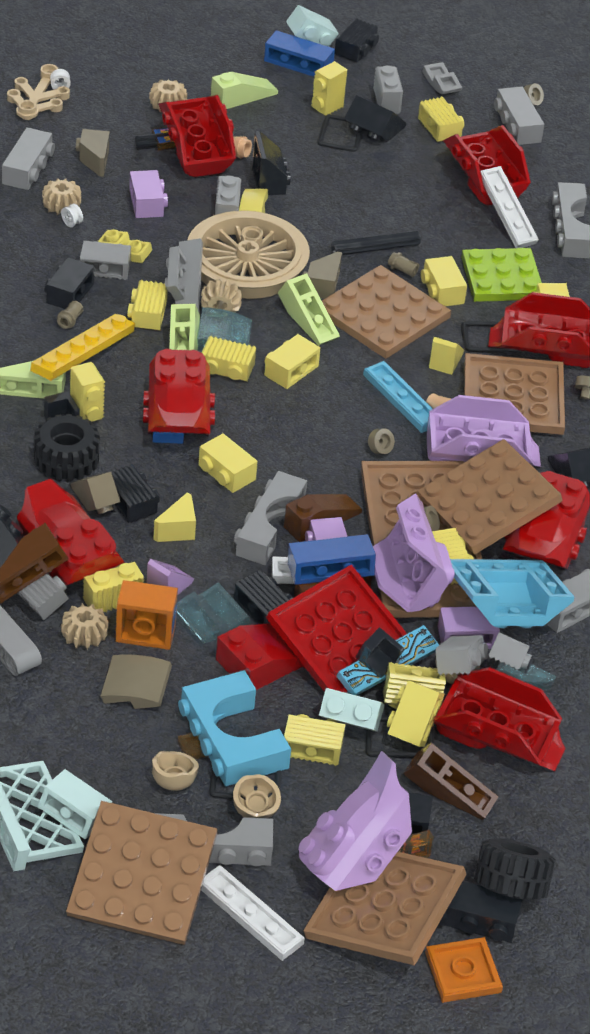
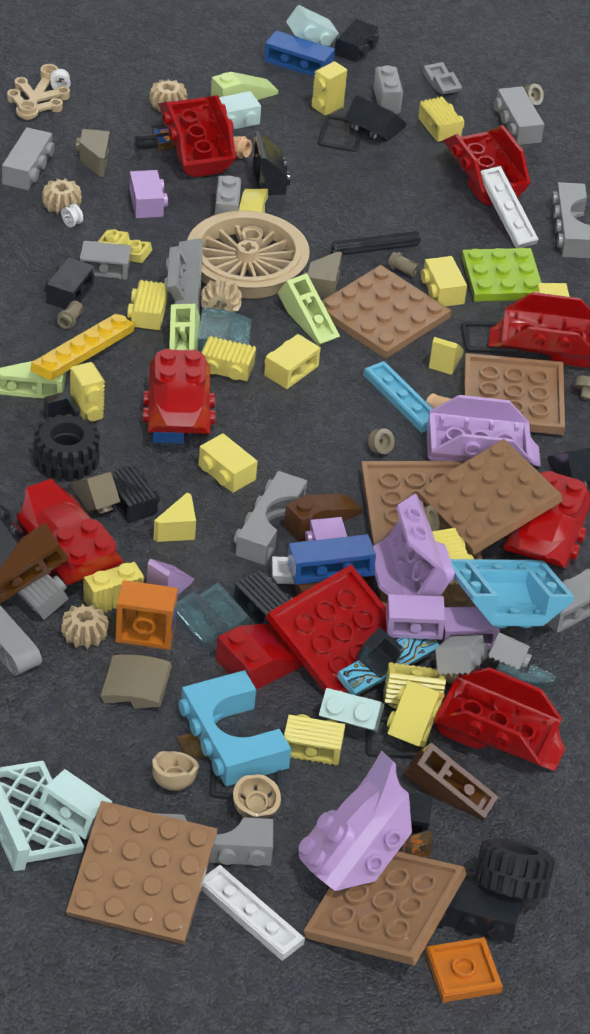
none -> light aqua brick [219,91,261,129]
none -> lavender brick [386,594,445,640]

